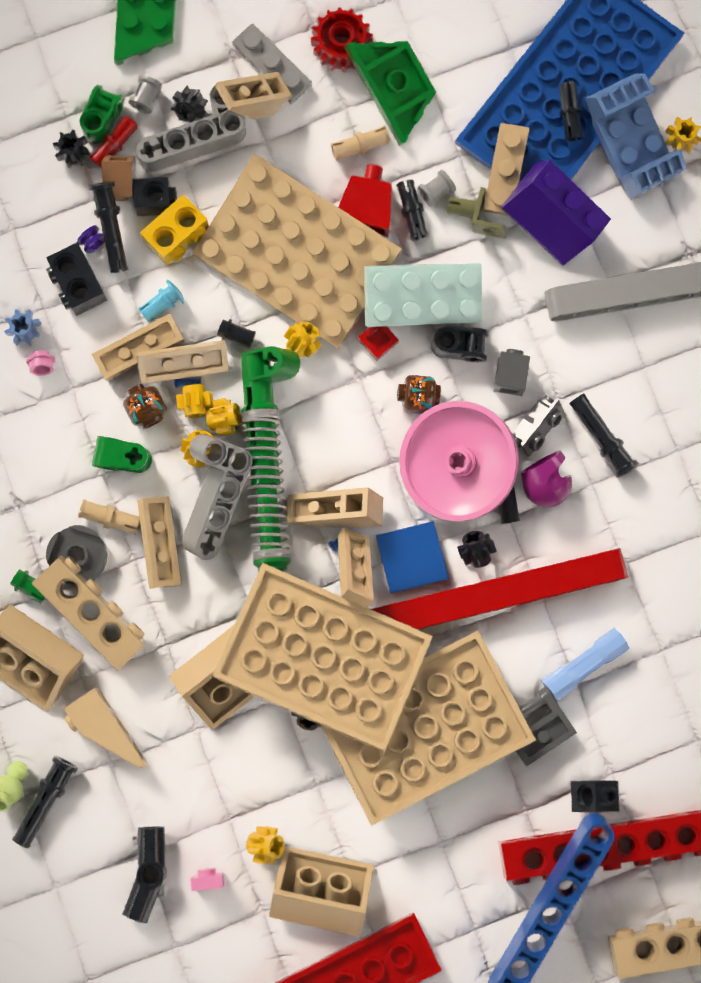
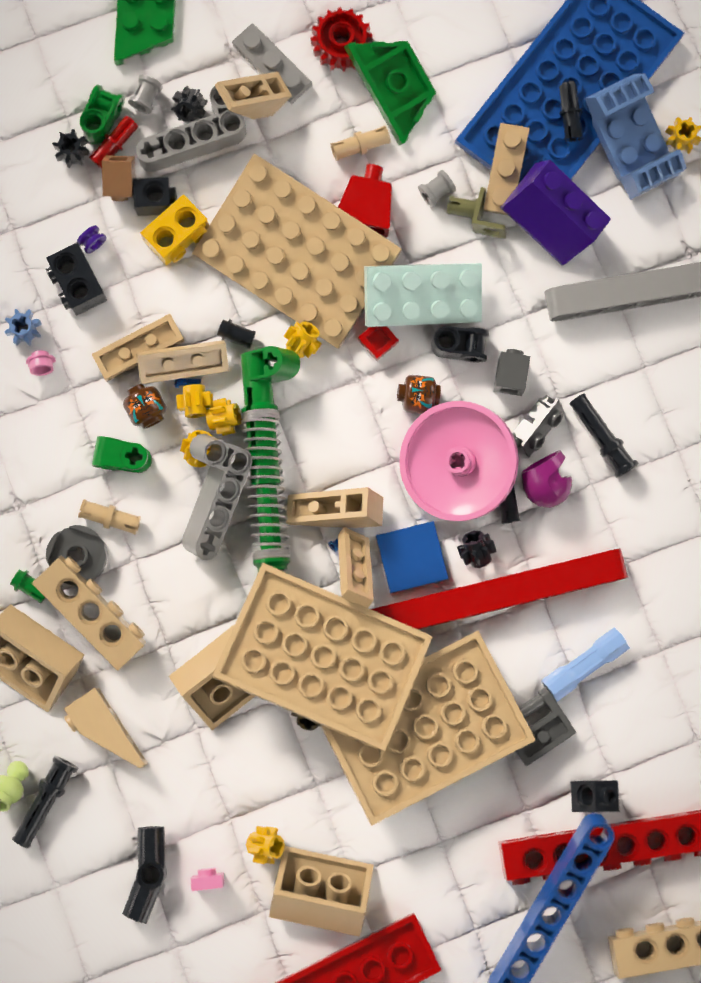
black pin [89,181,129,273] -> none
tan plate [137,496,181,589] -> none
medium azure pin [138,279,186,323] -> none
black pin [396,179,429,241] -> none

